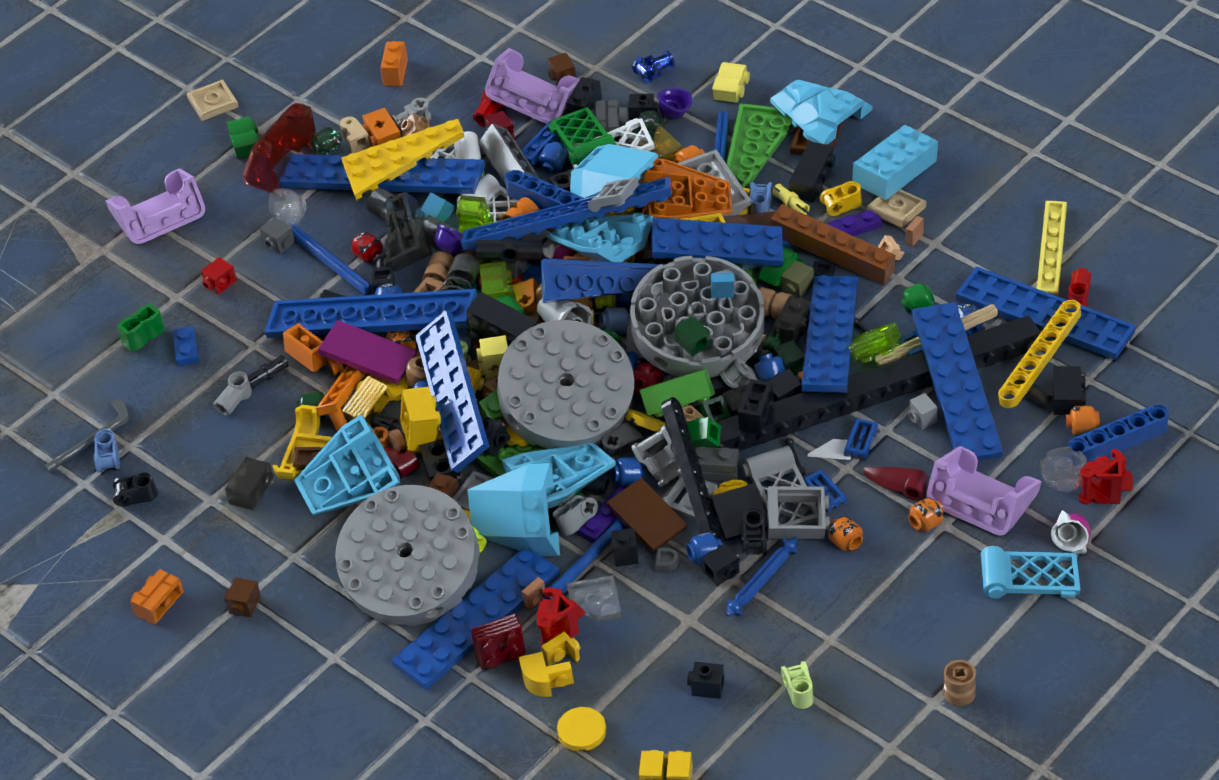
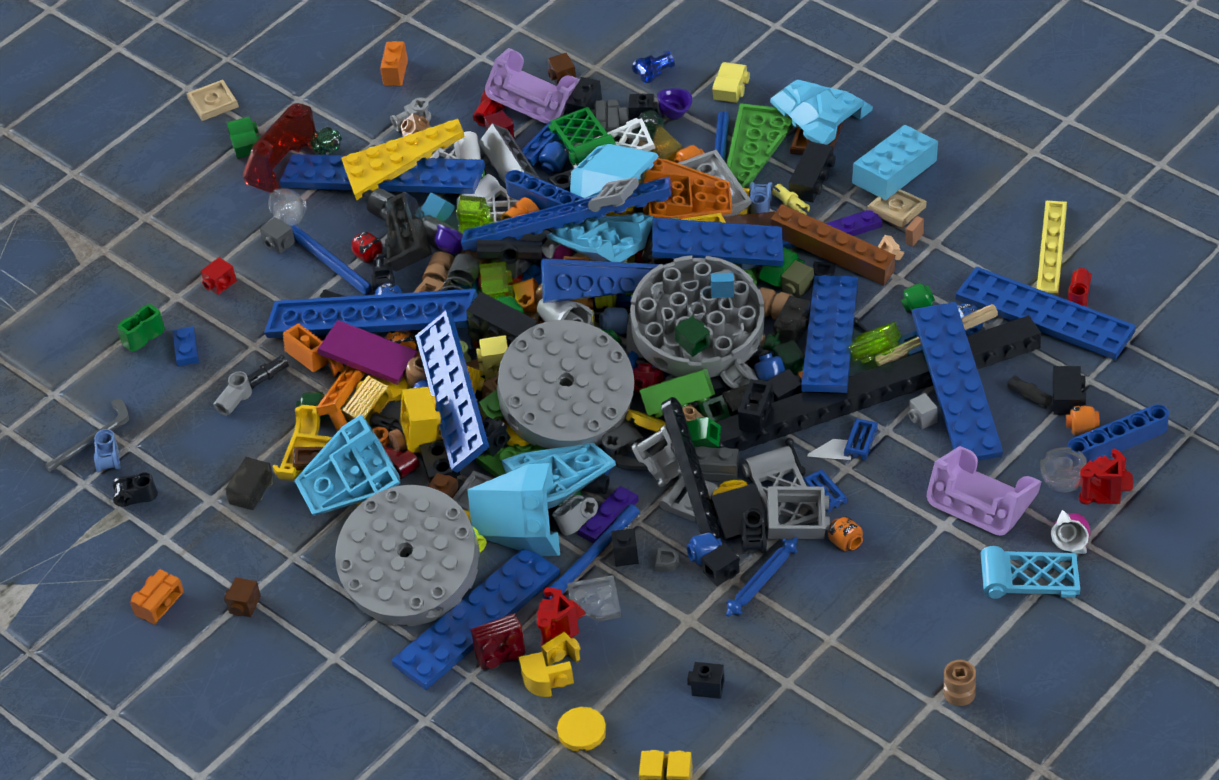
lavender windscreen [106,168,205,244] -> none
tan leg [340,117,371,153] -> none
orange brick [362,108,401,147] -> none
nougat tile [522,577,545,610] -> none
reddish brown tile [606,478,687,553] -> none
blue head [610,457,646,488] -> none
yellowish green piece [781,661,814,709] -> none
yellow piece [819,181,862,216] -> none
dark red piece [864,467,929,500] -> none
orange head [908,497,944,532] -> none
yellow beam [998,300,1081,408] -> none

